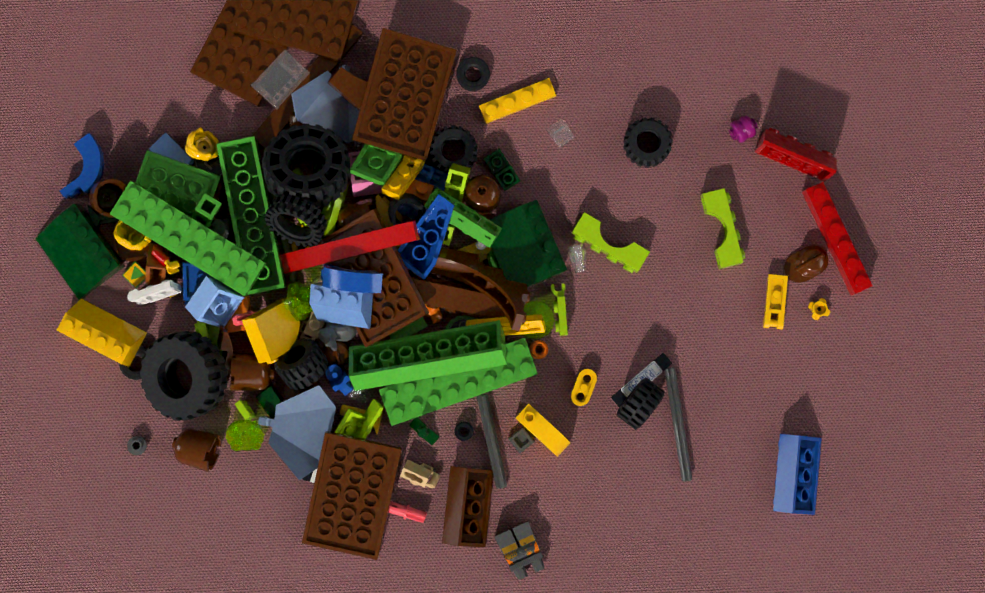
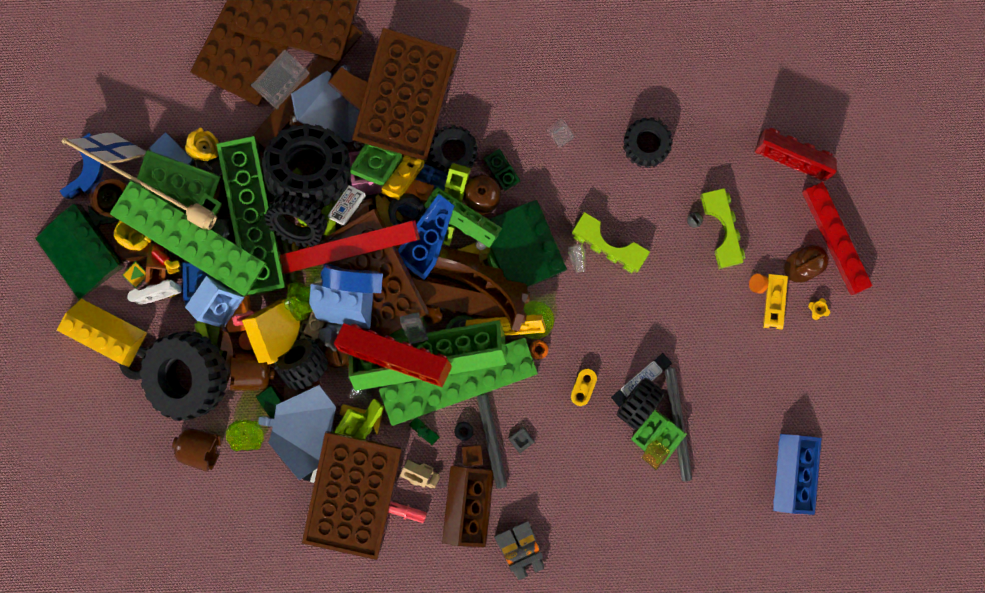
dark grey plate [127,436,147,455] -> none
lime tile [235,400,256,420] -> none
blue hips [325,364,354,396] -> none
black tyre [456,57,490,91] -> none
yellow plate [479,78,556,124] -> none
yellow brick [515,404,570,457] -> none
lime plate [551,283,568,336] -> none
magenta piece [728,115,758,143] -> none
none -> flag [62,133,217,230]
none -> orange tile [239,331,253,350]
none -> white tile [328,185,366,226]
none -> red brick [334,323,452,388]
none -> clear tile [400,312,429,344]
none -> reddish brown panel [462,445,483,467]
none -> bright green slope [631,410,687,464]
none -> clear yellow slope [642,440,670,470]
none -> dark grey hinge [687,212,703,228]
none -> orange tile [749,274,769,294]

